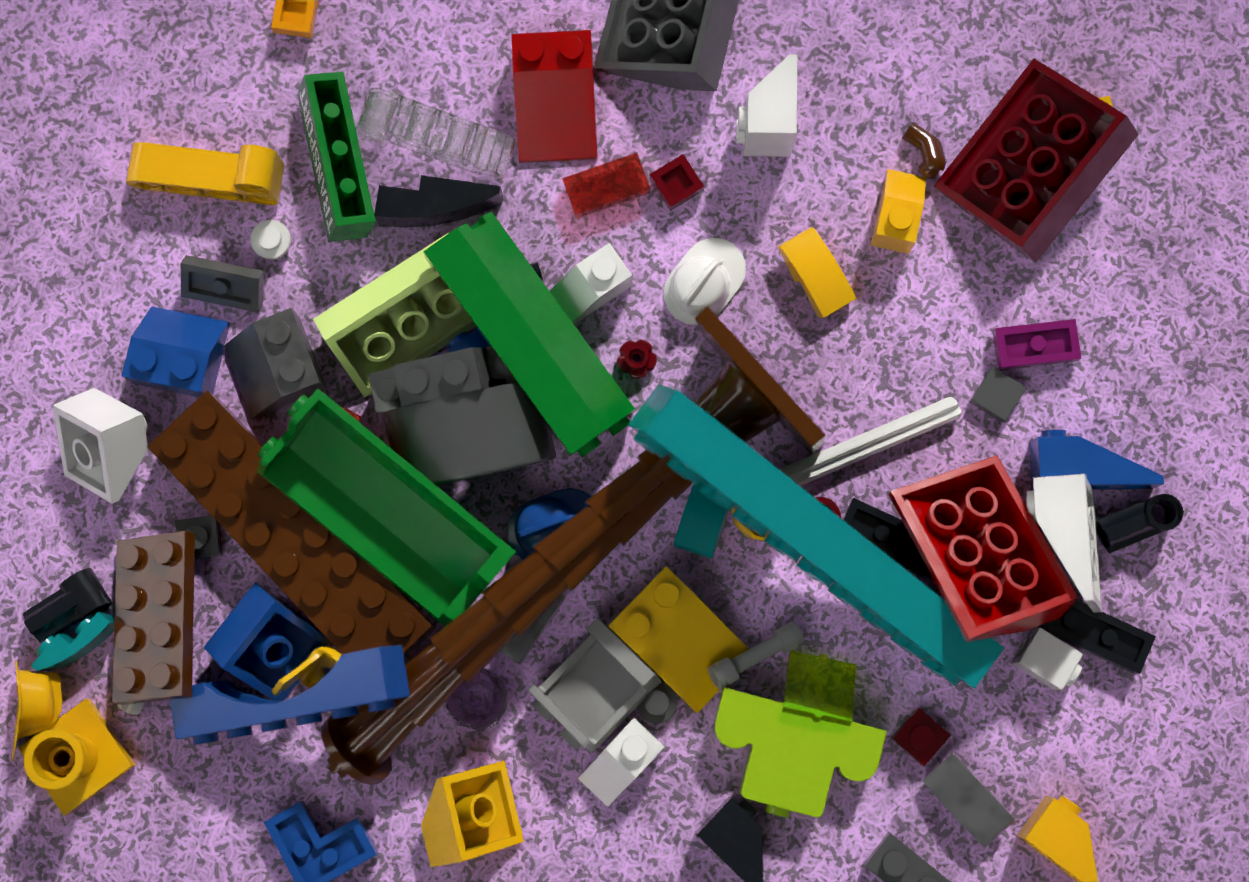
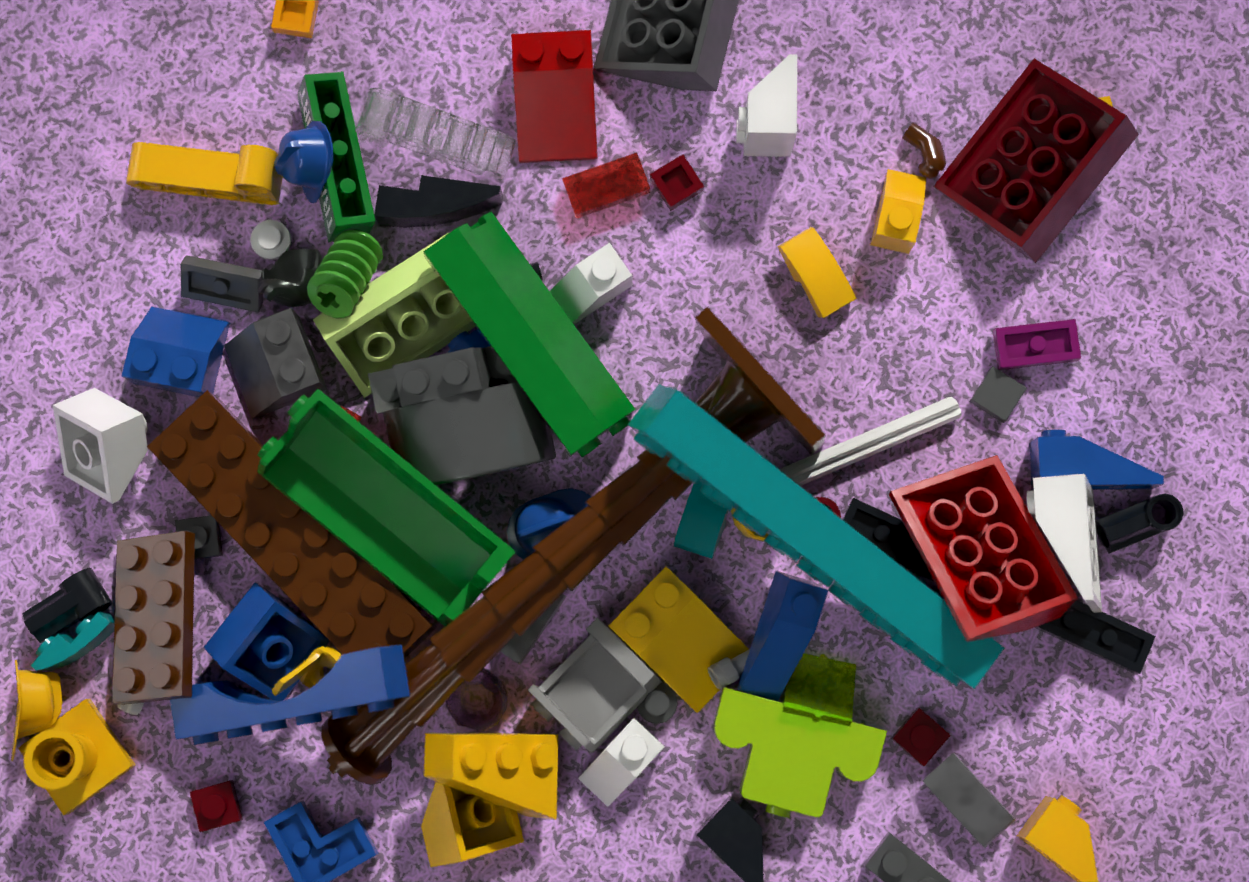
dark red plate [617,339,657,379] -> none
white piece [664,238,746,325] -> none
white brick [1011,628,1083,690] -> none
none -> dark red plate [190,780,243,832]
none -> pearl dark grey hair [257,249,322,307]
none -> blue piece [274,121,333,203]
none -> bright green piece [307,230,383,319]
none -> yellow wedge [424,733,558,820]
none -> blue slope [737,571,829,702]

